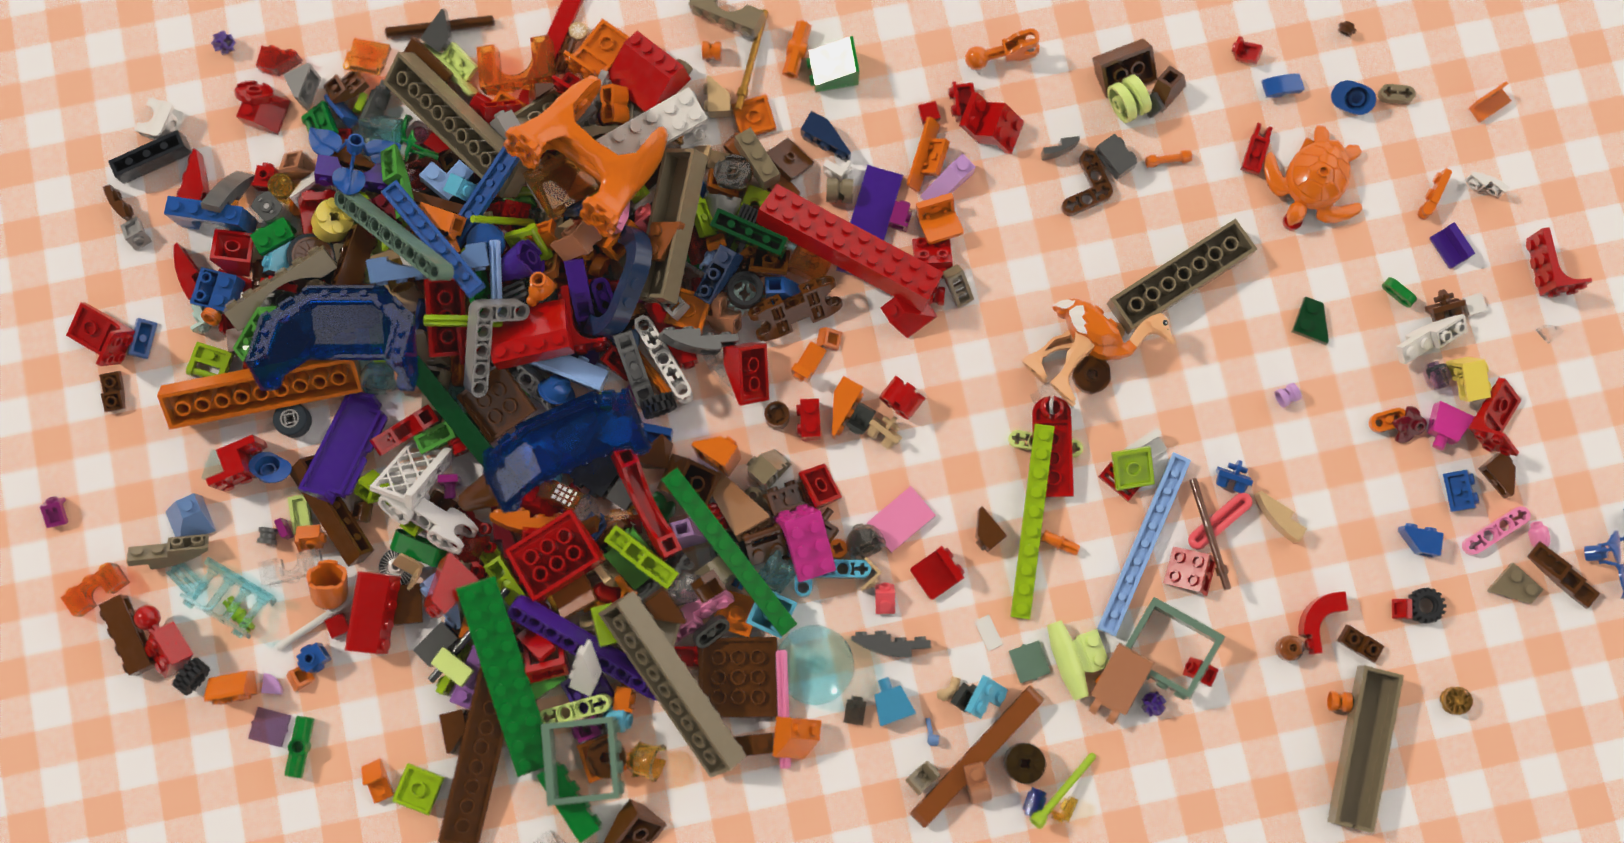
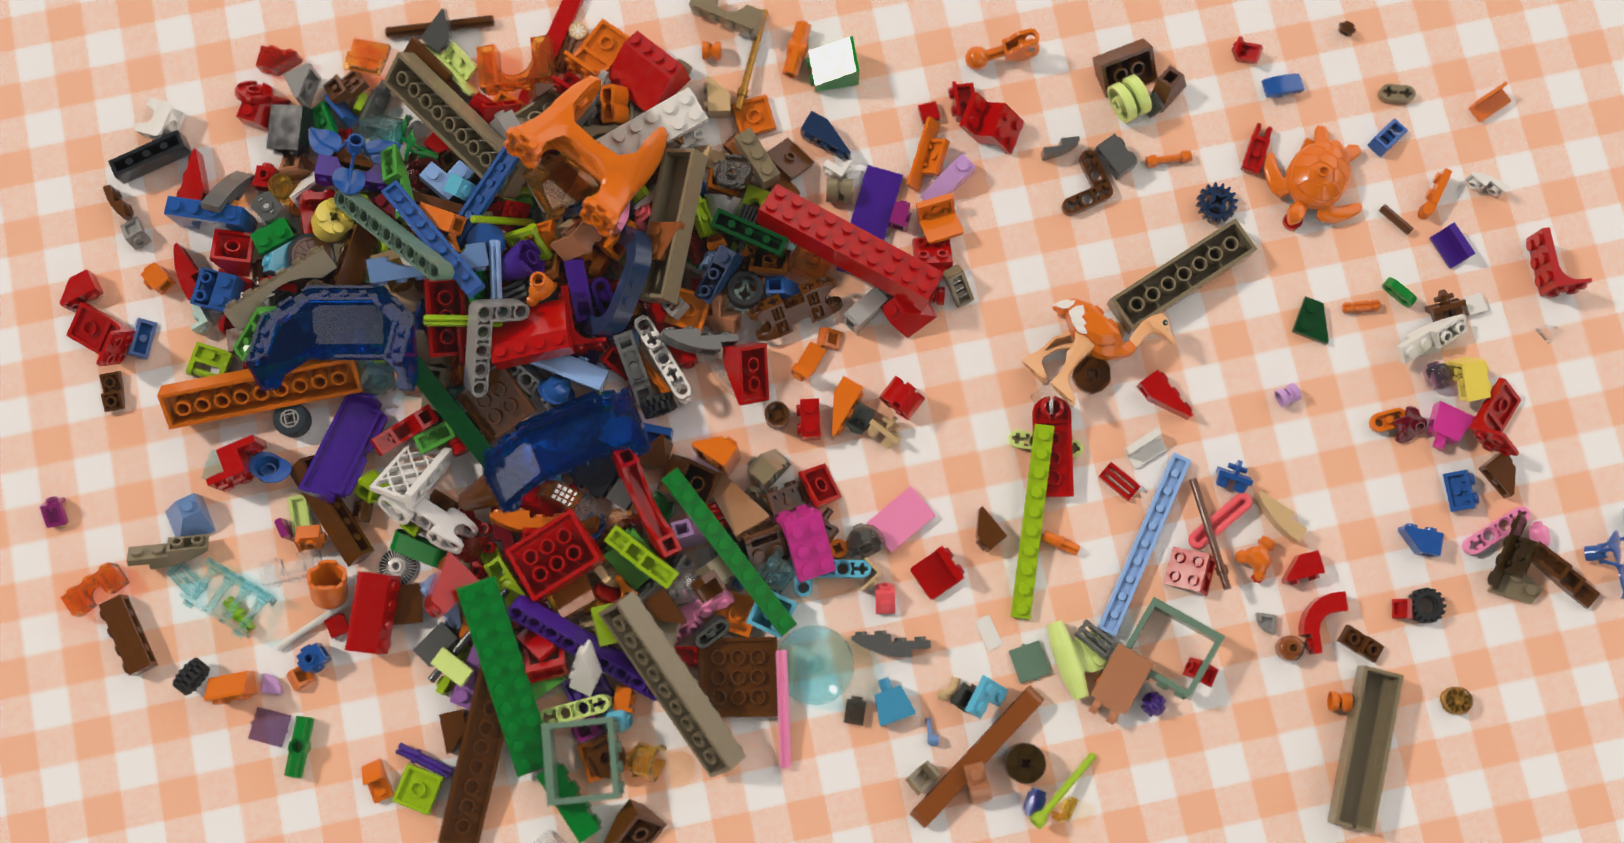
red brick [134,605,193,678] -> none
orange tile [201,307,222,326] -> none
dark purple gear [211,30,236,55] -> none
dark grey wheel [256,527,278,545] -> none
tan bracket [392,553,424,590] -> none
clear pink wheel [412,126,430,149] -> none
magenta tile [438,474,462,499] -> none
reddish brown slope [734,732,774,756] -> none
orange slope [773,716,822,759] -> none
lime plate [1111,446,1155,491] -> none
blue piece [1331,80,1376,115] -> none
none -> red slope [60,269,104,310]
none -> orange brick [140,262,176,295]
none -> black brick [266,104,314,156]
none -> dark purple pin [395,742,455,780]
none -> light grey slope [843,286,889,335]
none -> dark grey tile [1074,619,1117,660]
none -> red slope [1136,369,1193,420]
none -> dark blue gear [1196,182,1238,224]
none -> orange animal [1235,536,1276,583]
none -> light grey tile [1255,612,1277,635]
none -> red slope [1281,550,1325,586]
none -> orange axle [1342,299,1381,313]
none -> blue slope [1367,118,1408,157]
none -> reddish brown piece [1378,204,1414,235]
none -> dark brown bracket [1488,514,1539,591]

